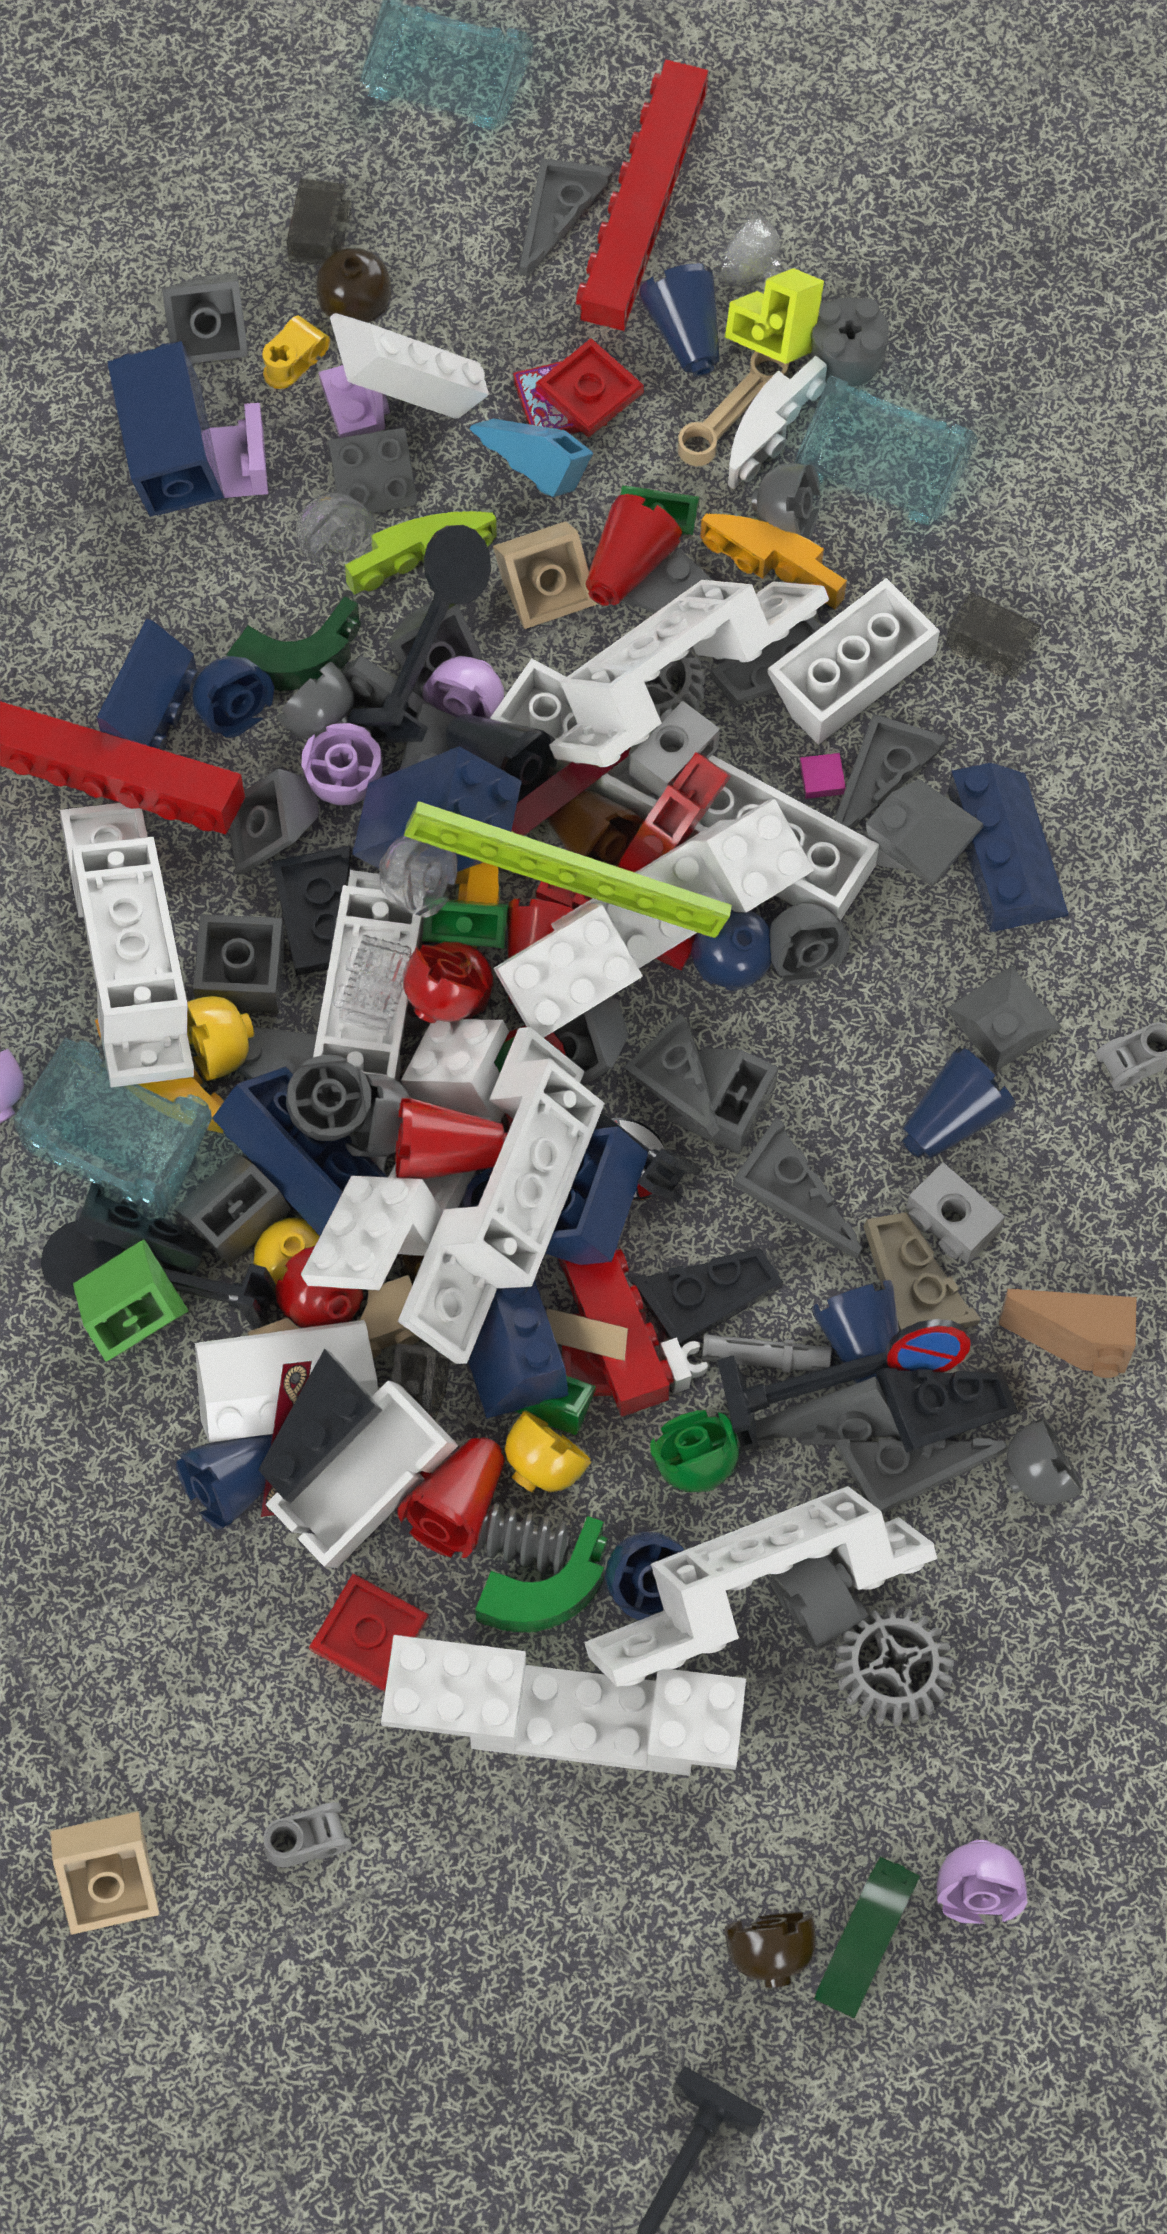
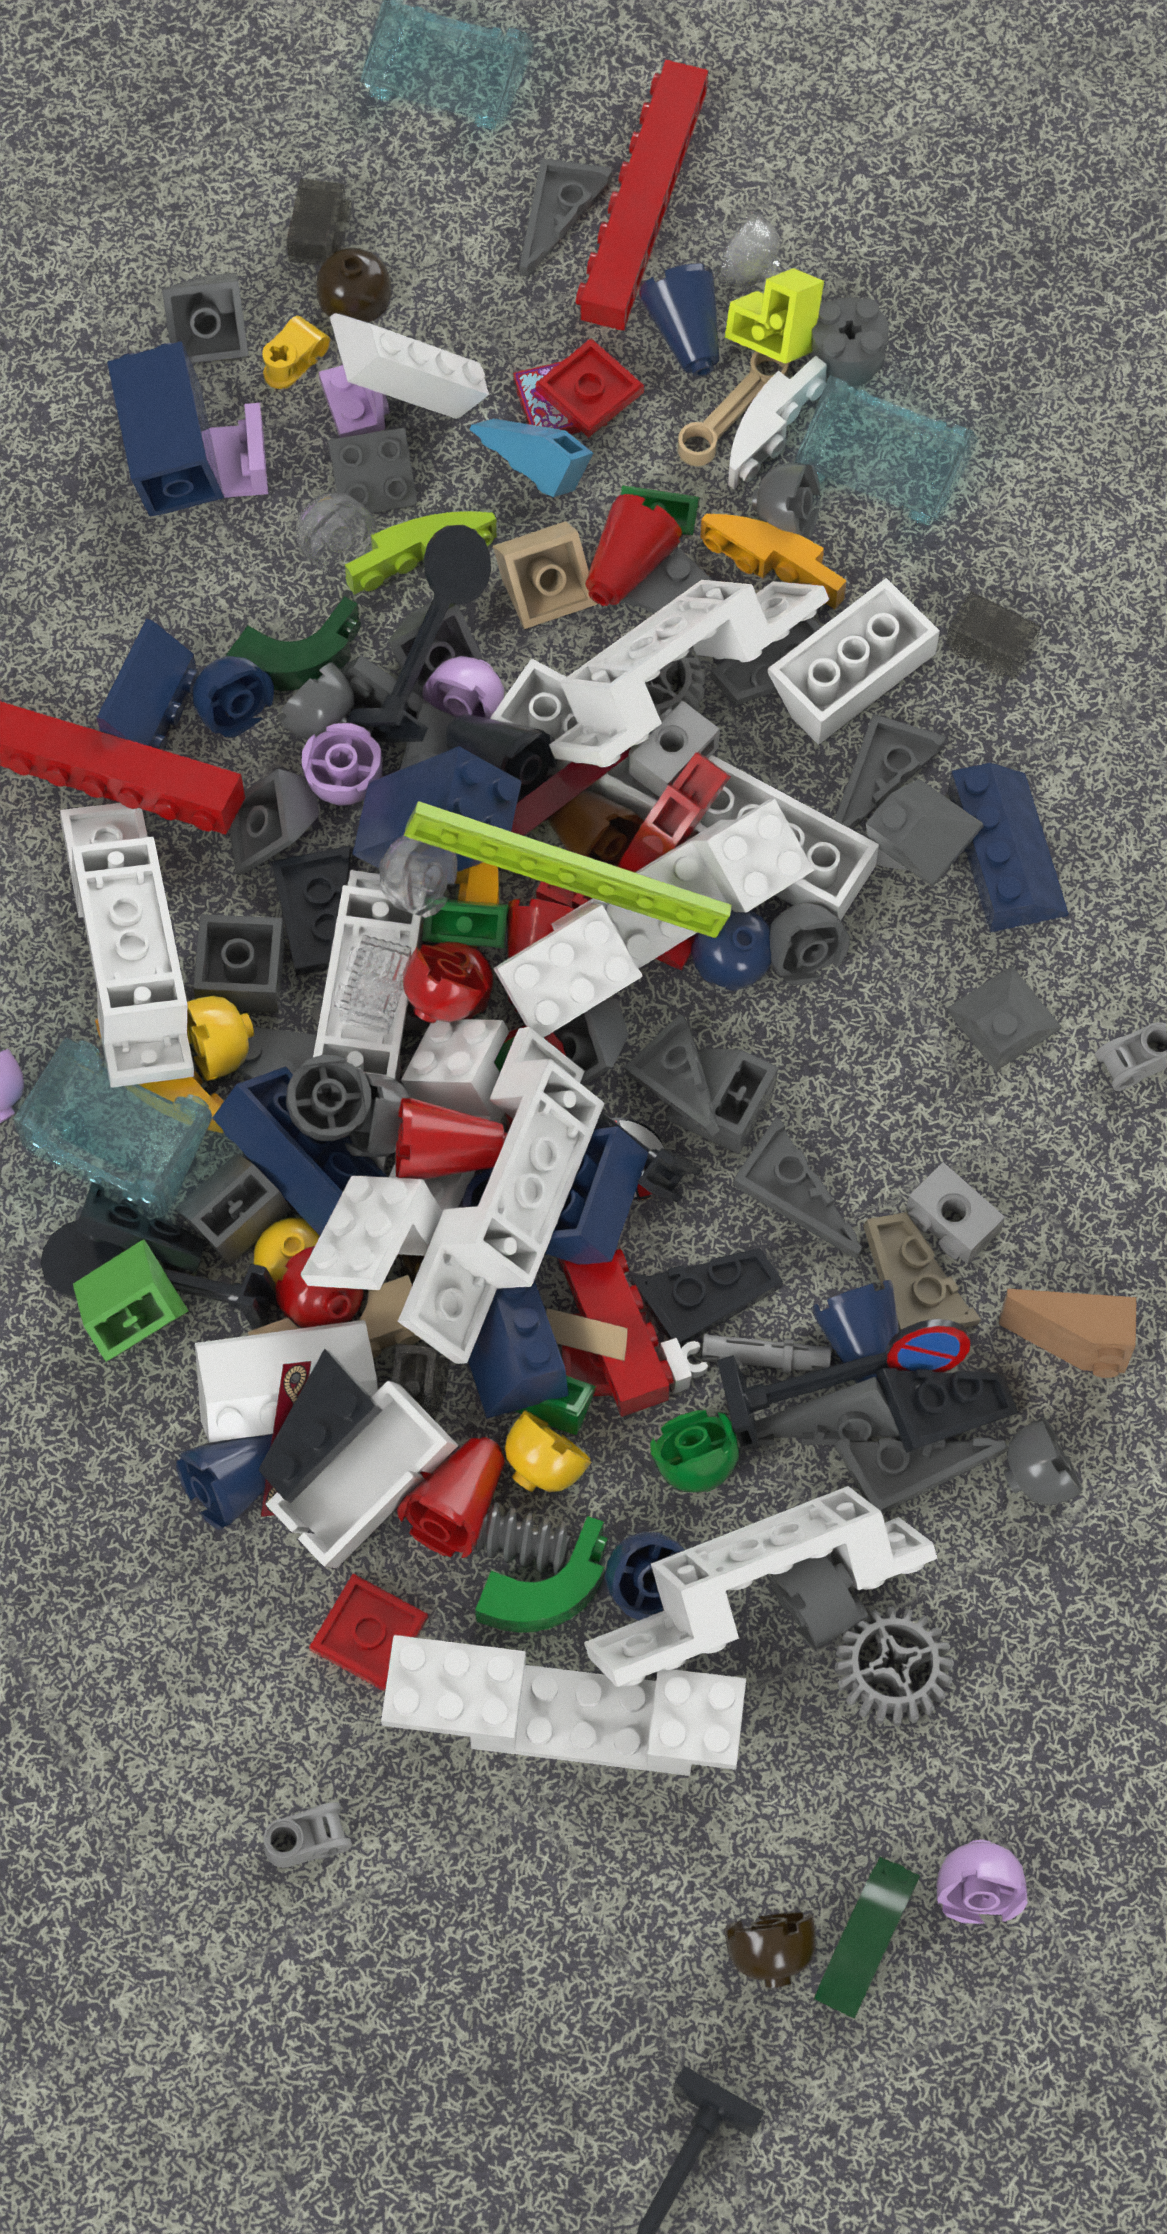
tan slope [51,1811,159,1935] -> none
dark pink tile [799,753,846,799] -> none
dark blue cone [901,1046,1017,1159] -> none

